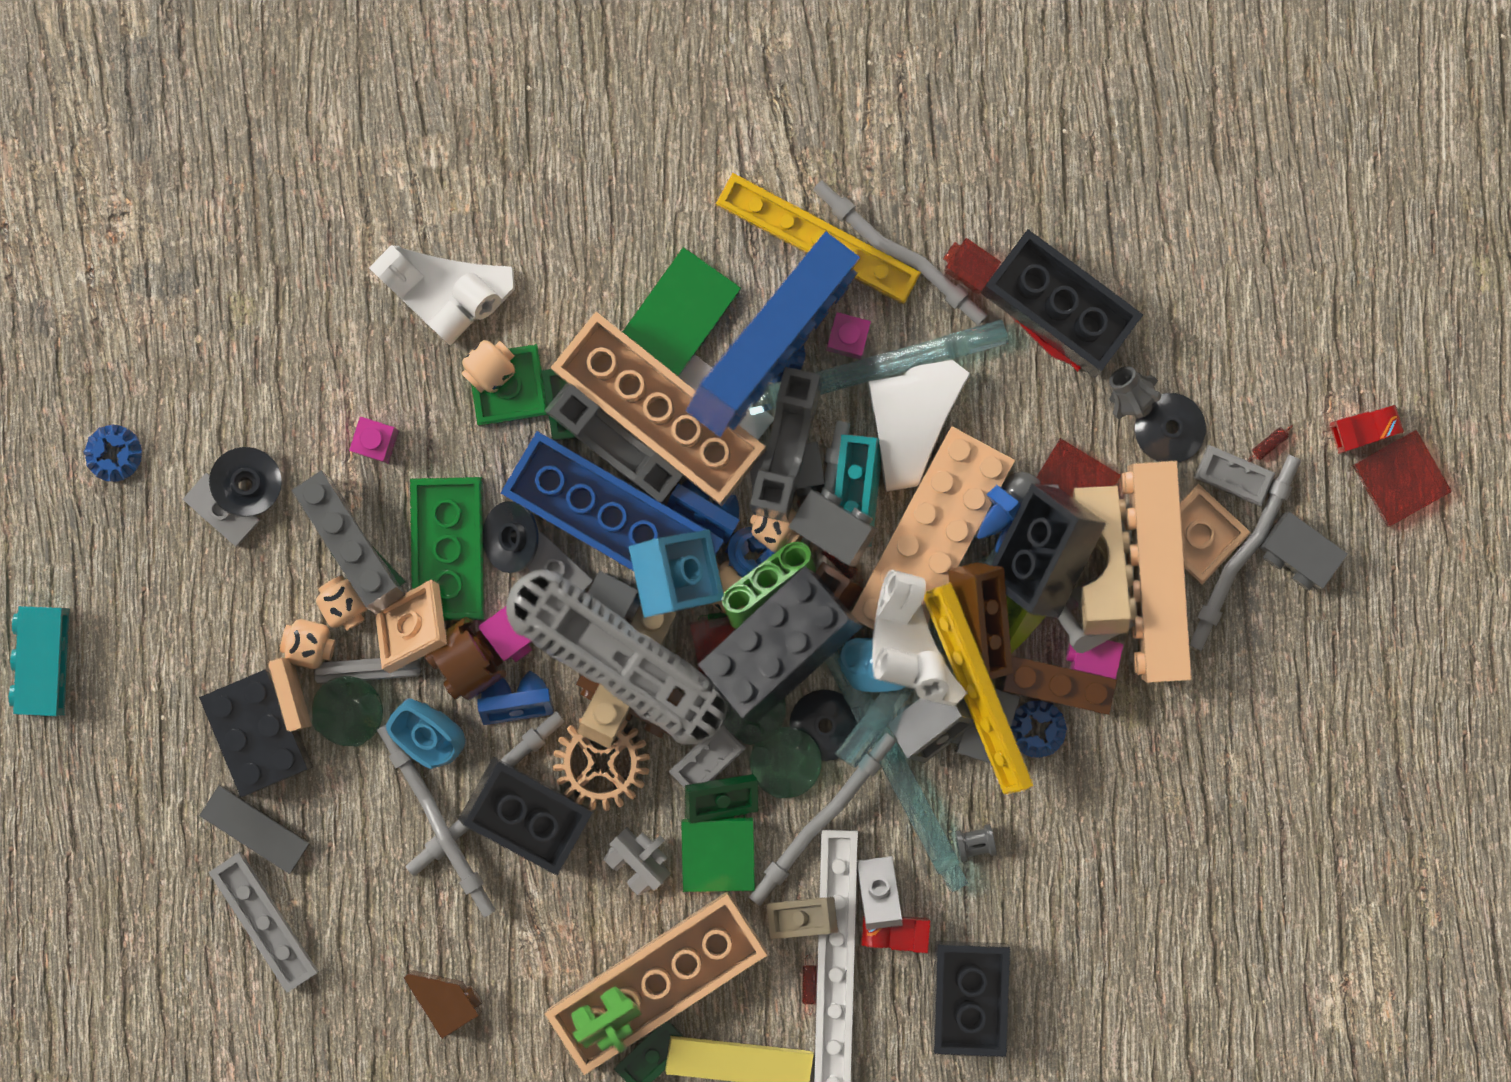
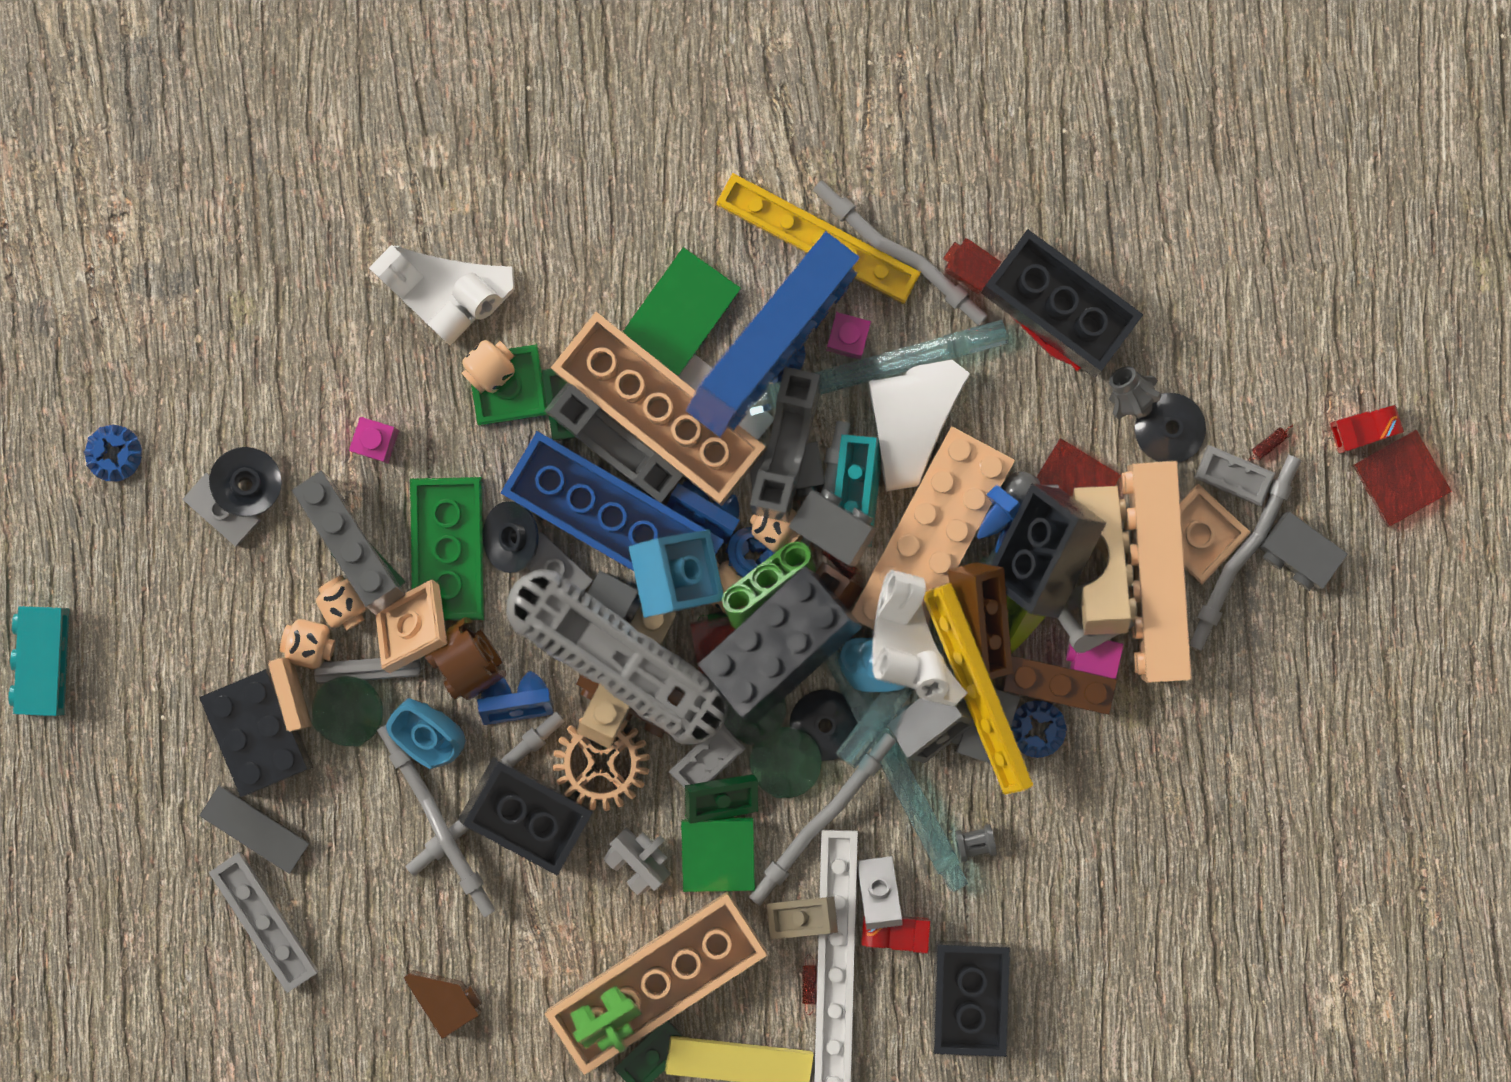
dark pink brick [478,606,532,663] -> none

